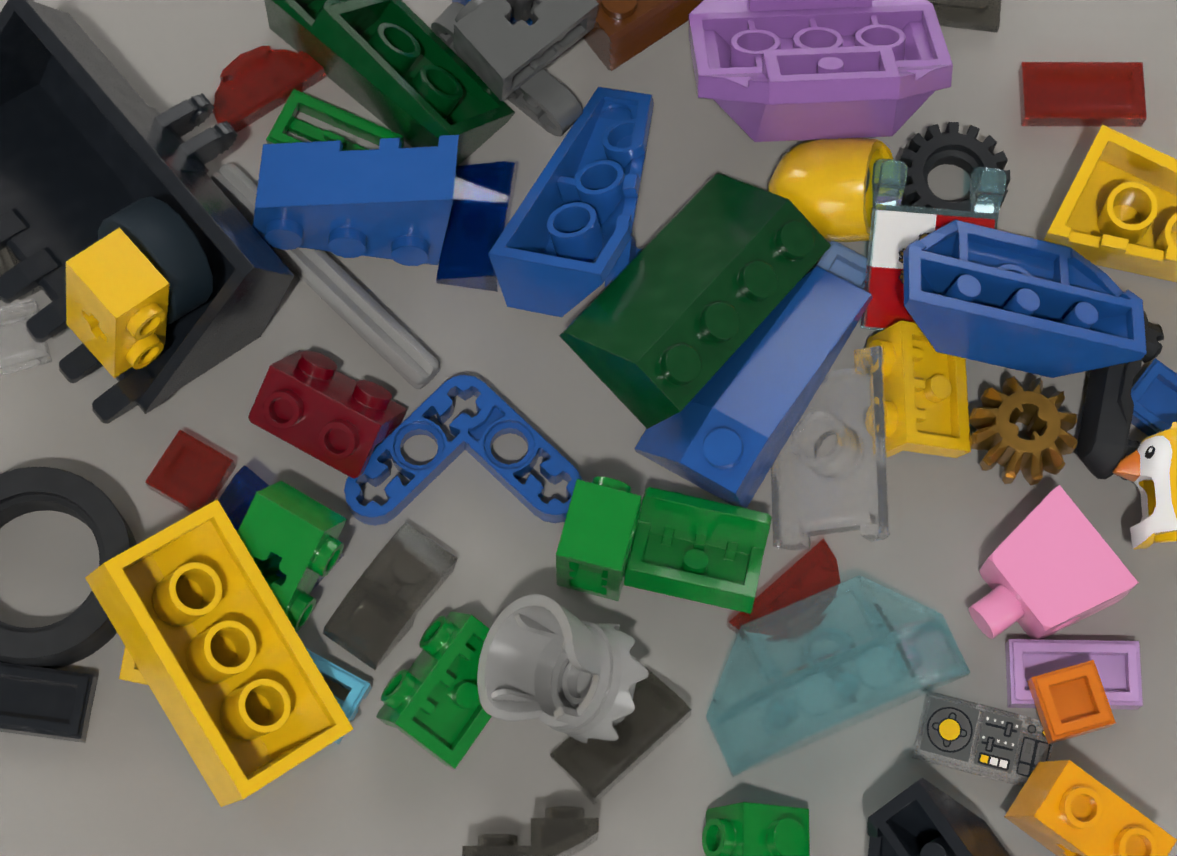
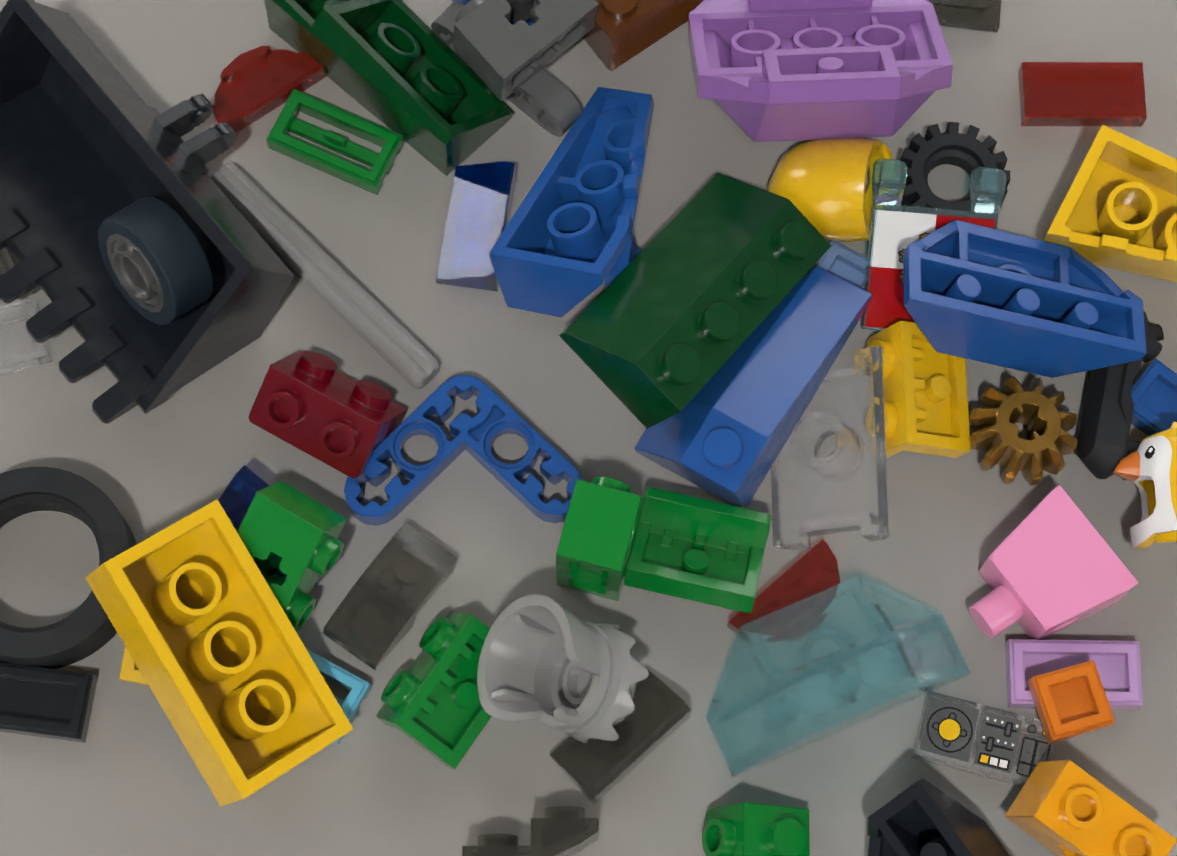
yellow brick [66,227,169,379] -> none
clear red tile [145,430,236,513] -> none
blue wedge [253,135,459,266] -> none

